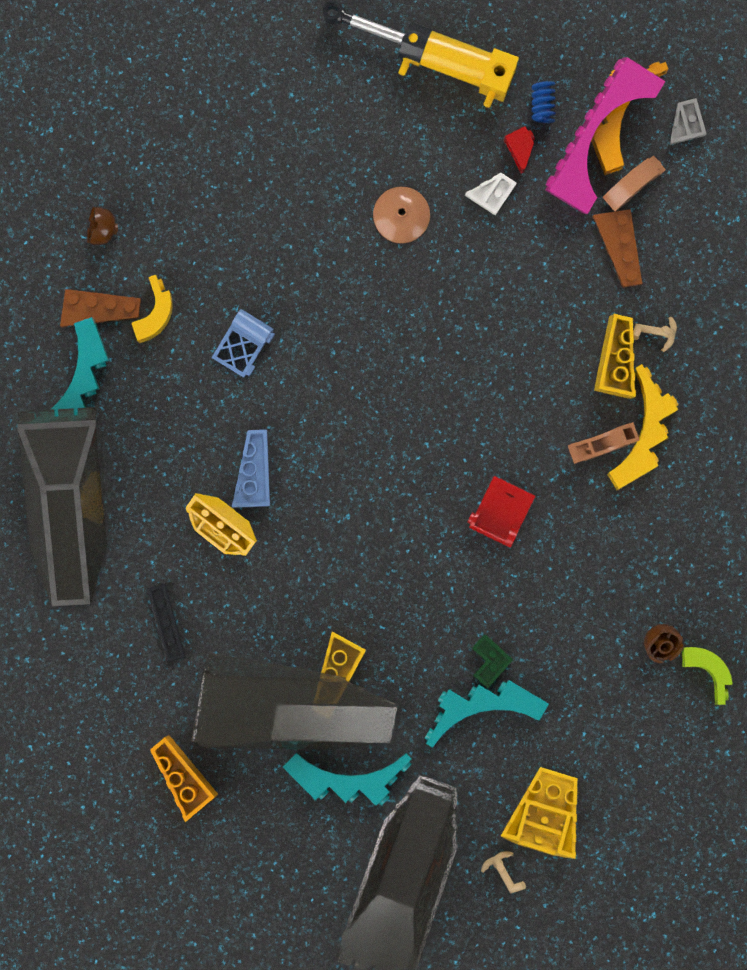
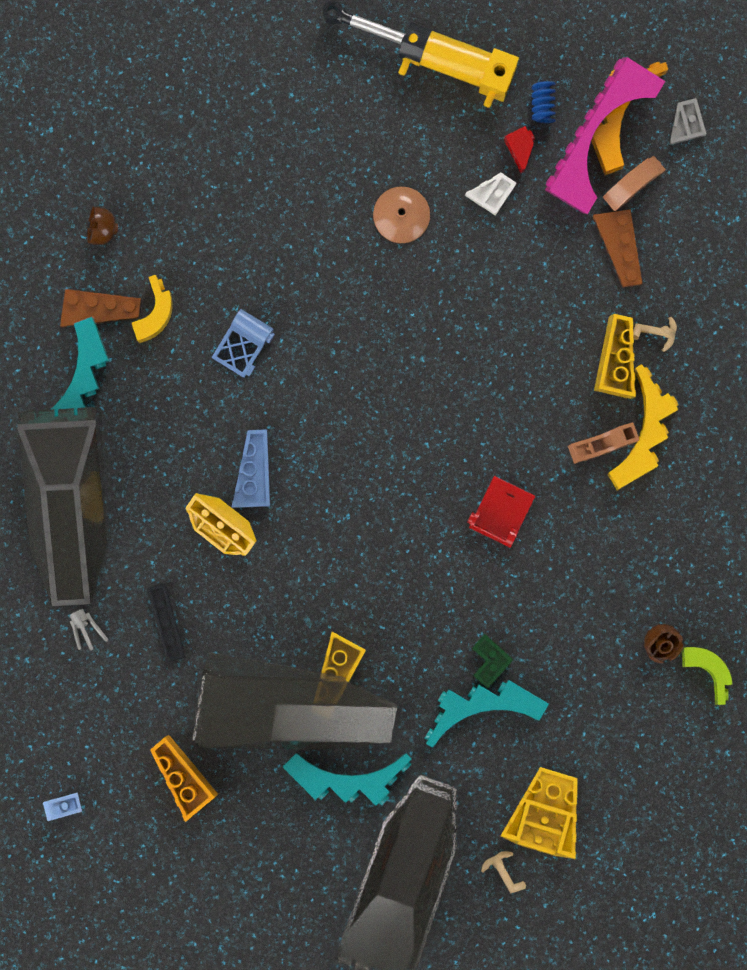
none -> light blue slope [43,793,82,821]
none -> light grey plant [70,609,108,650]

